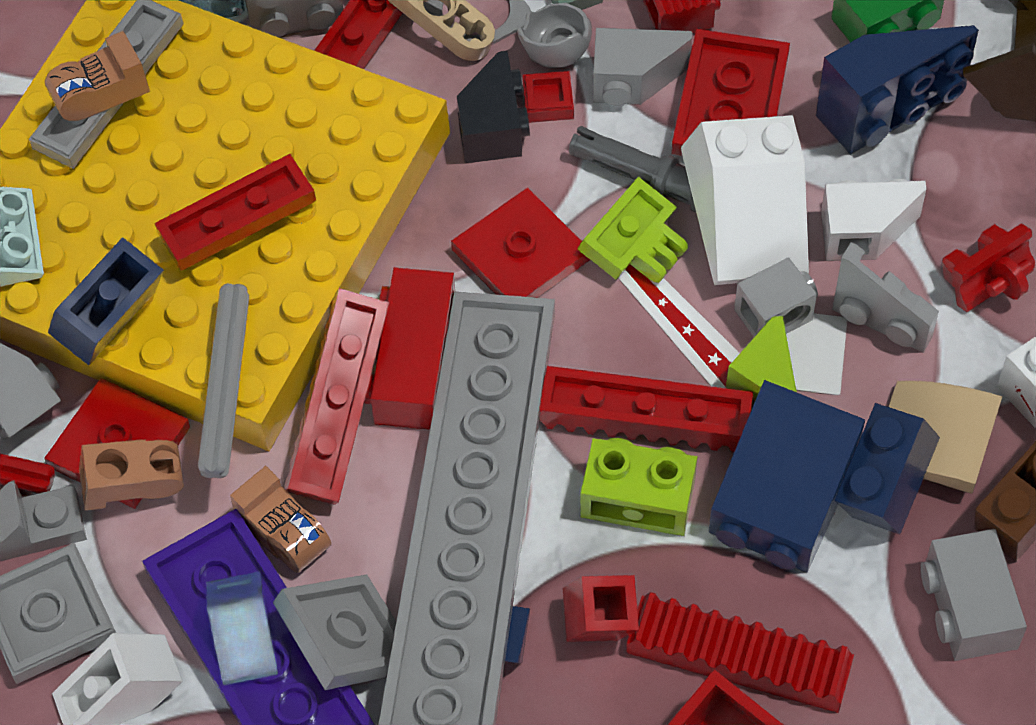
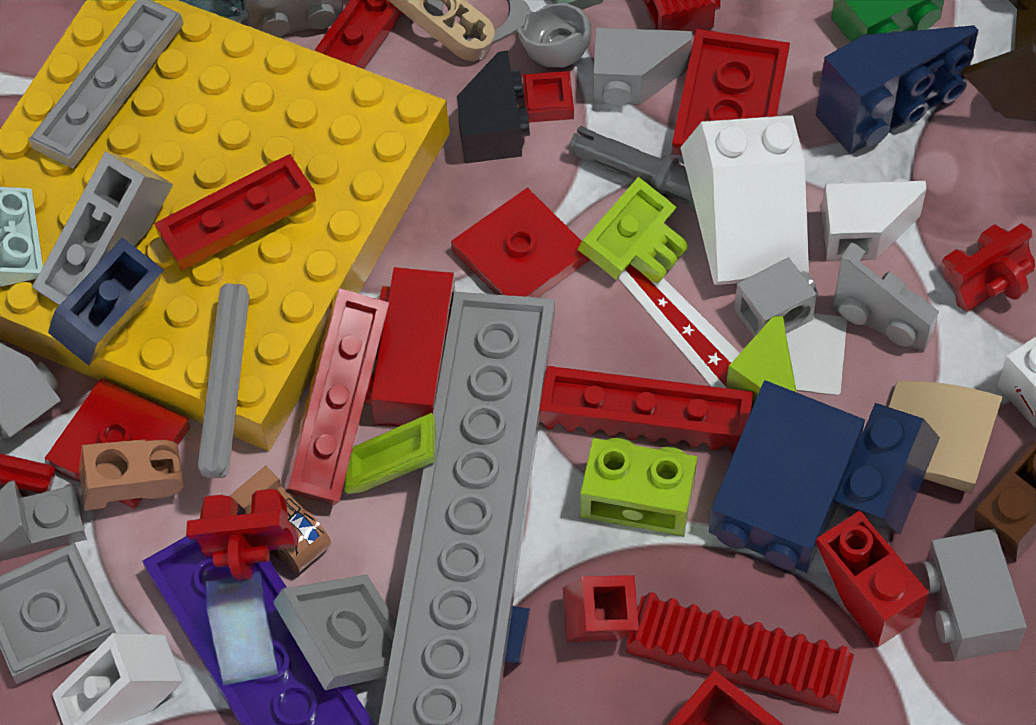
nougat leg [45,31,150,121] -> none
none -> light grey slope [32,152,173,305]
none -> red hips [186,489,299,581]
none -> lime tile [345,413,437,494]
none -> red slope [816,511,929,647]

